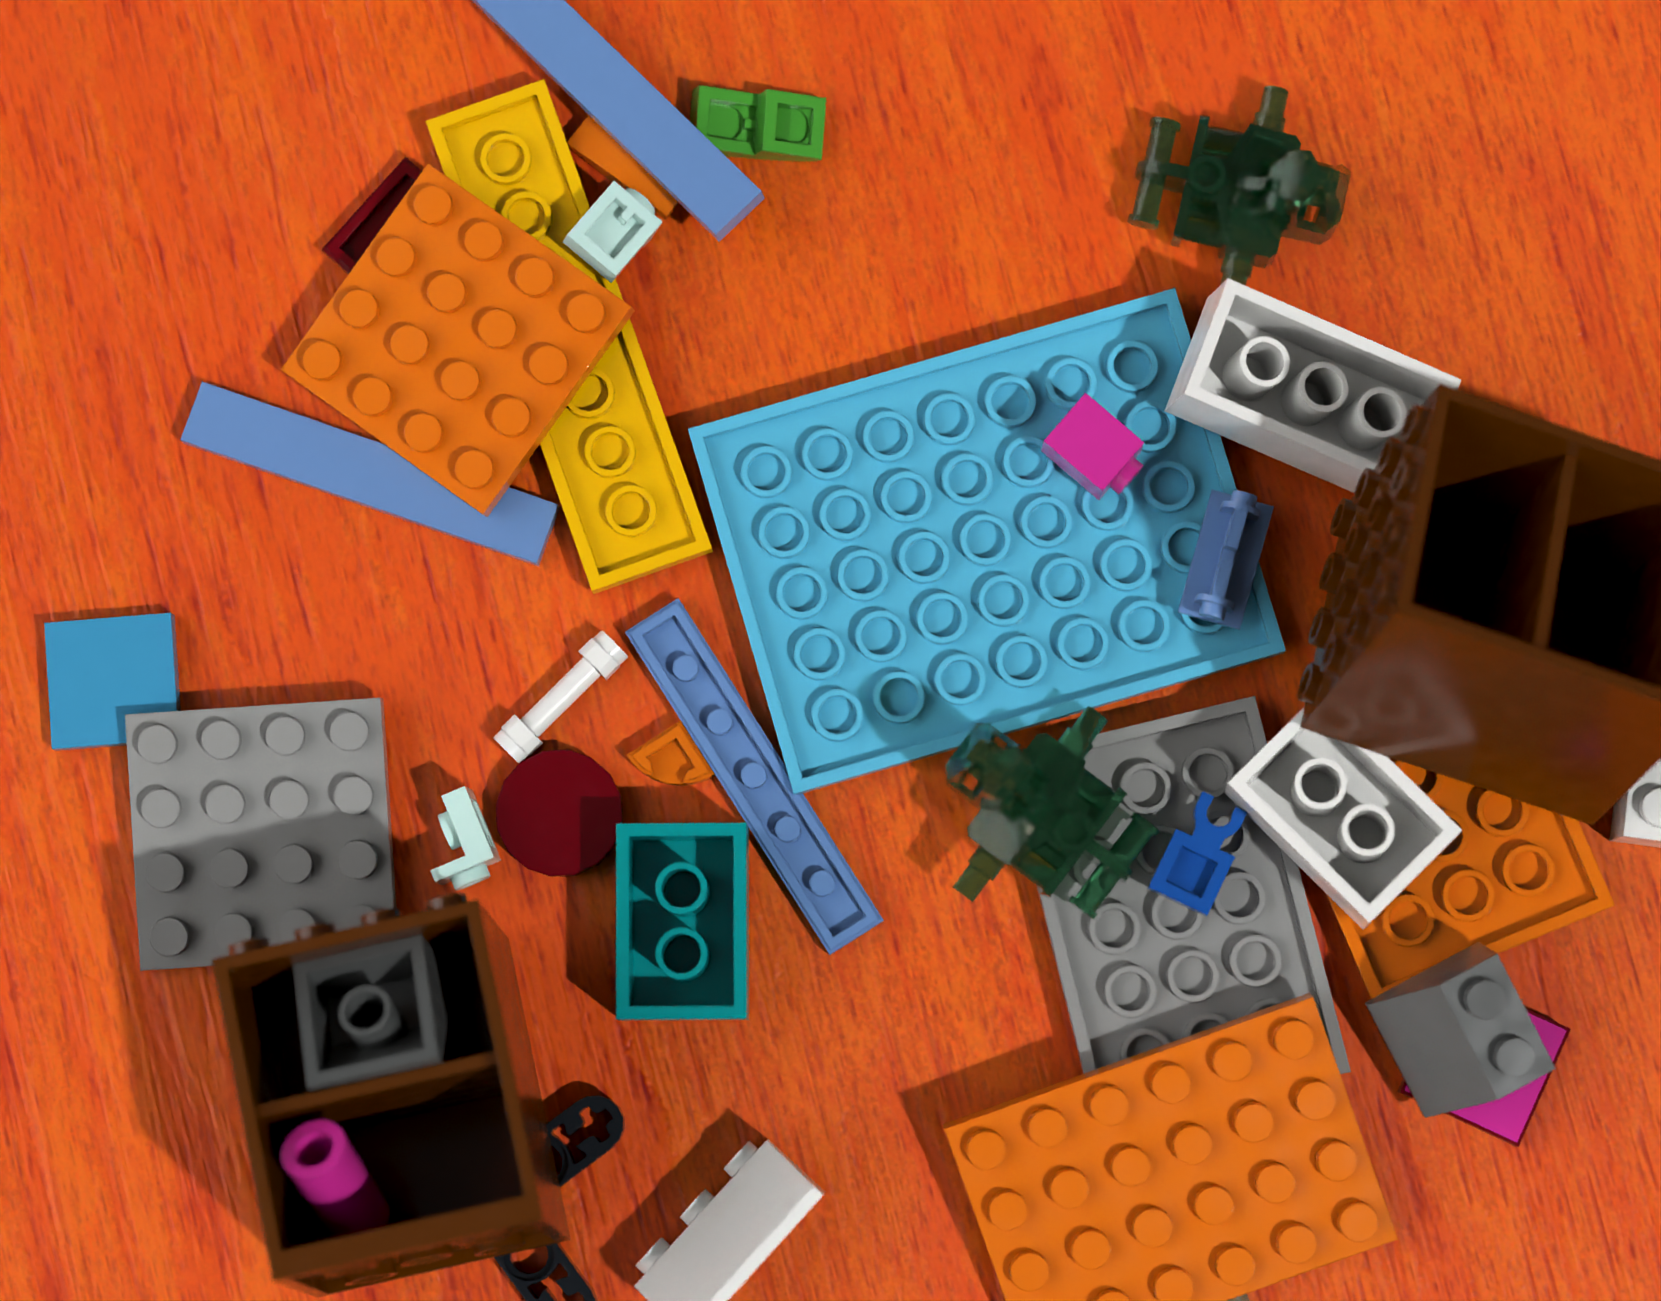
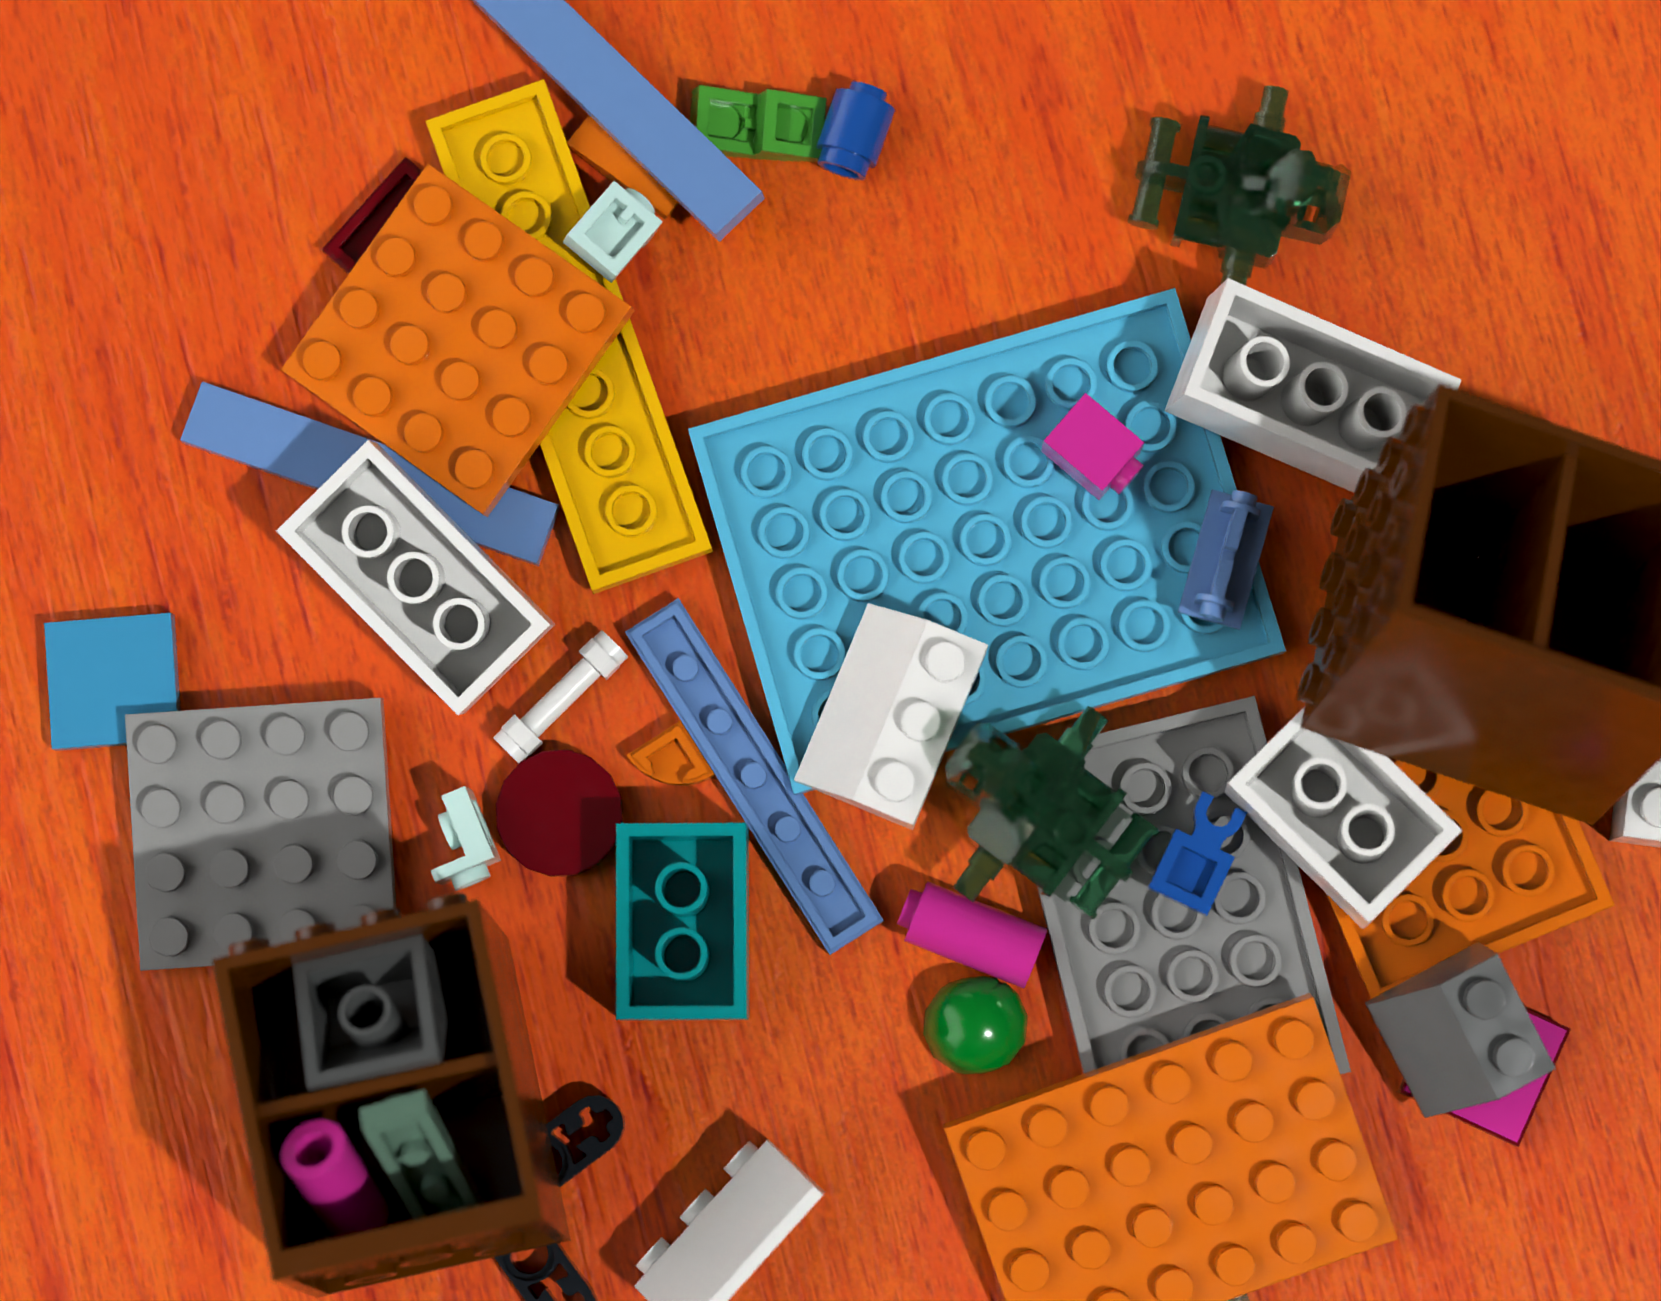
none -> white brick [276,440,555,715]
none -> sand green plate [359,1090,484,1221]
none -> white slope [794,603,988,830]
none -> blue brick [816,81,895,180]
none -> dark pink brick [897,882,1047,989]
none -> green hair [923,976,1028,1075]

